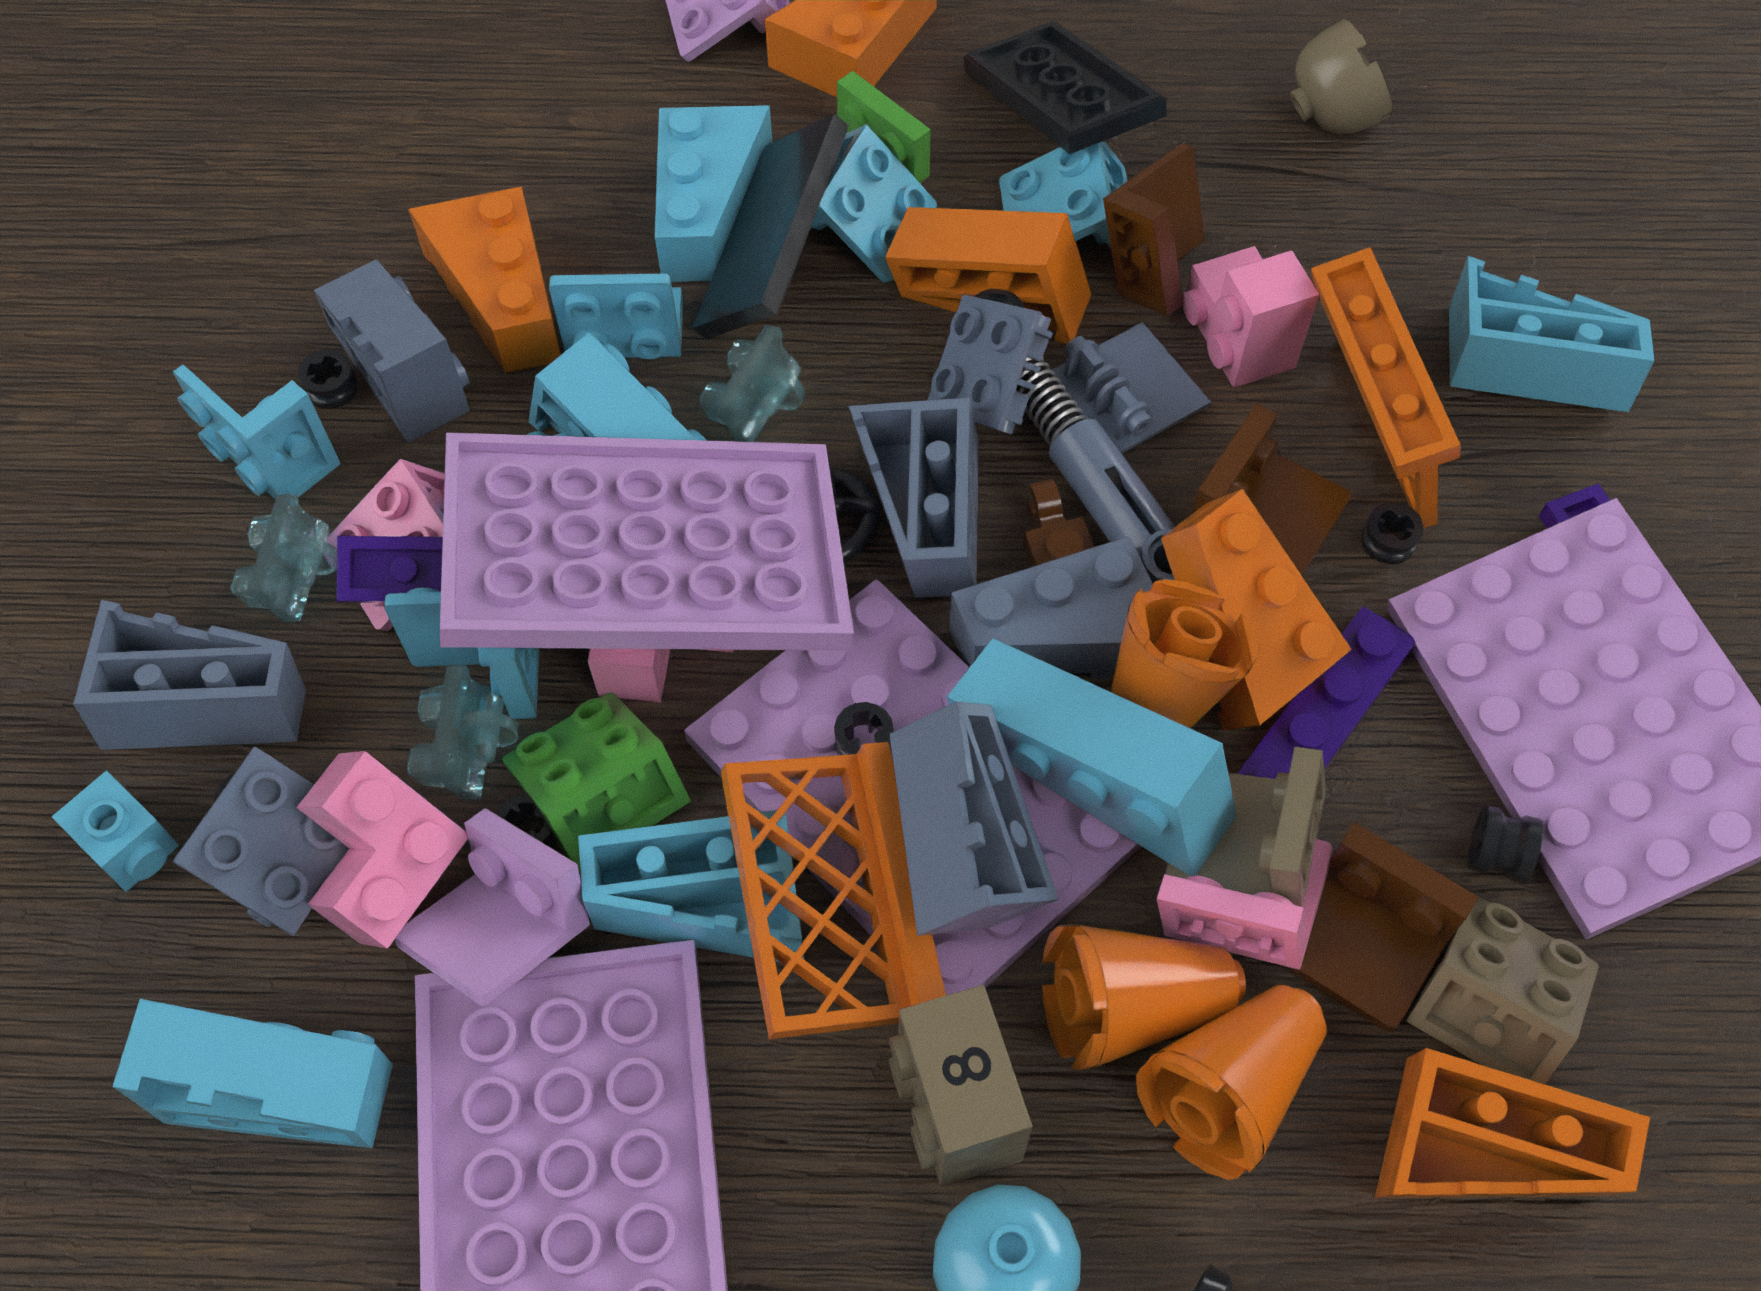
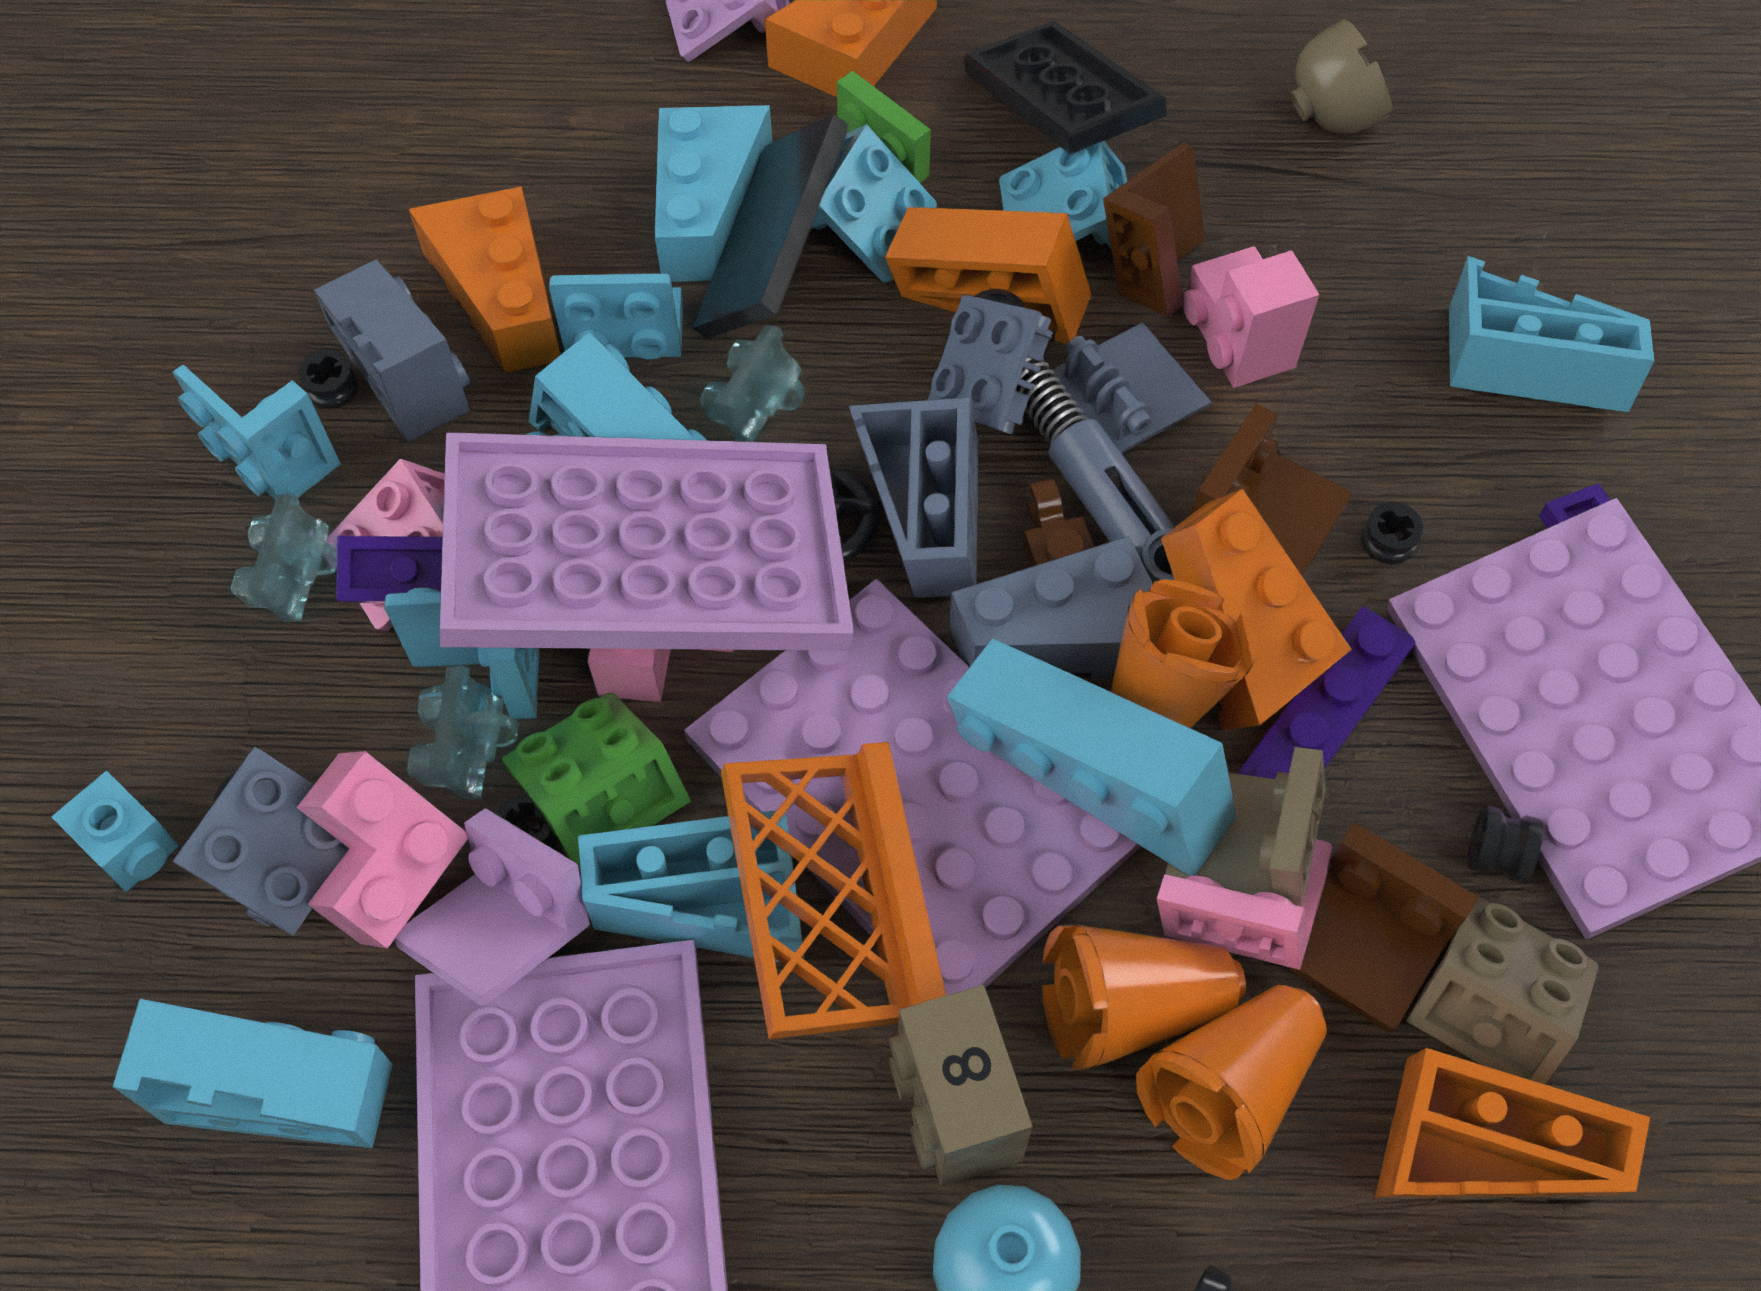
sand blue wedge [73,600,306,750] -> none
black bush [834,702,894,755] -> none
sand blue wedge [890,701,1059,936] -> none
orange fence [1311,247,1461,529] -> none

